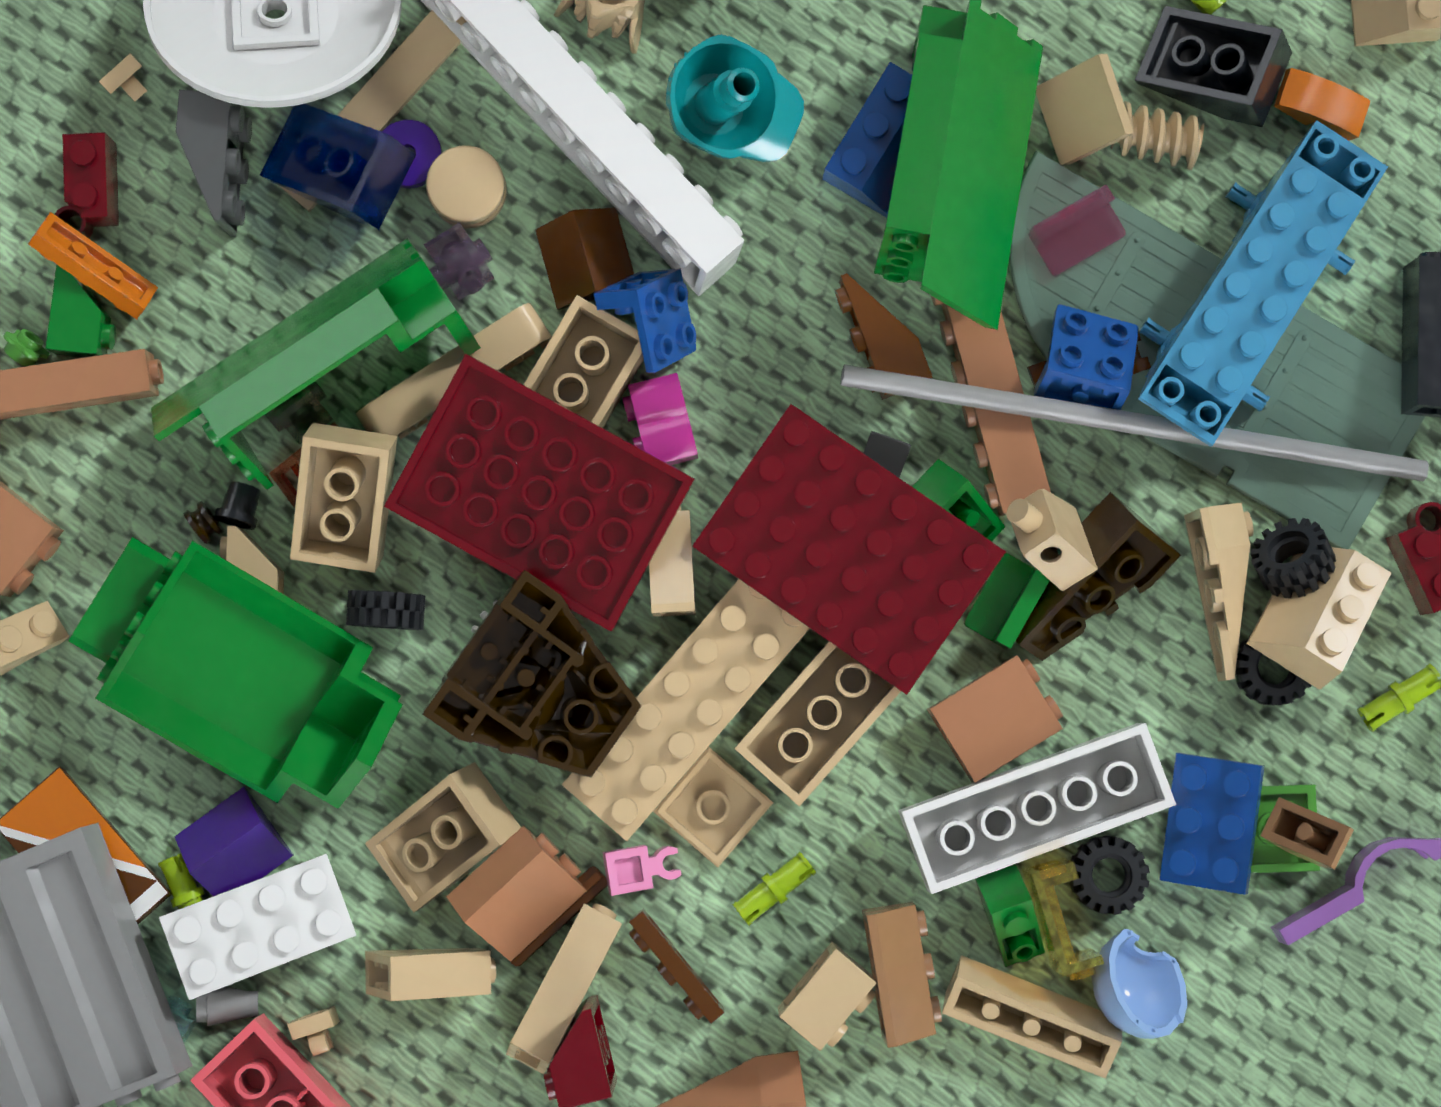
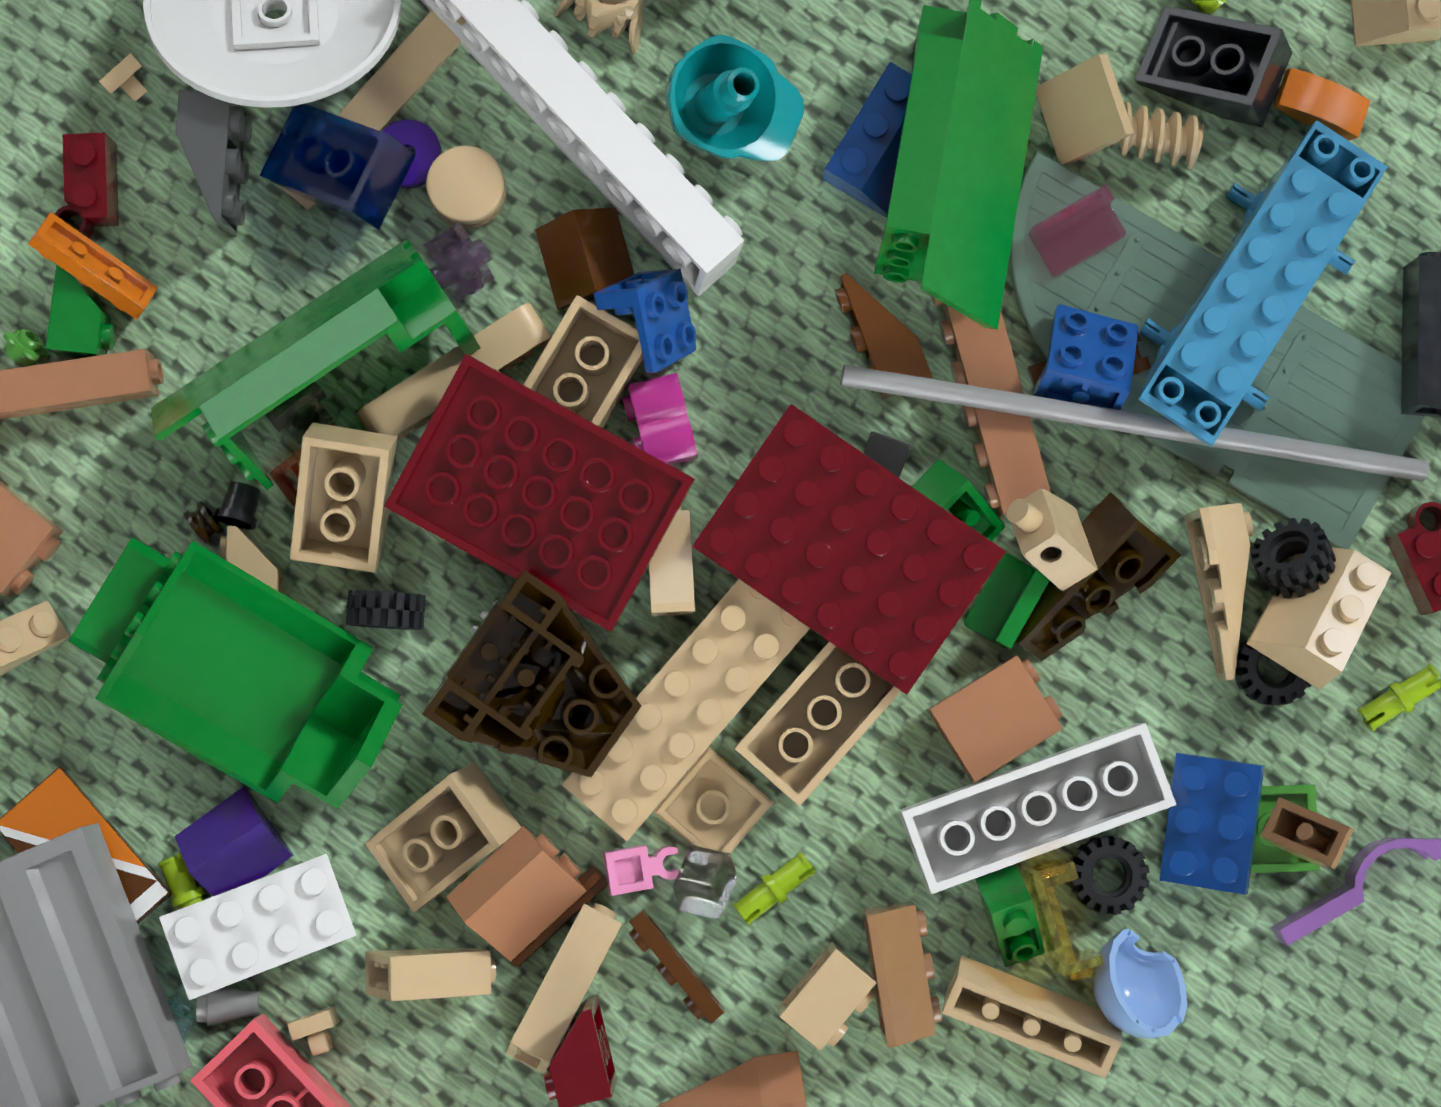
none -> clear smoke panel [673,845,737,920]

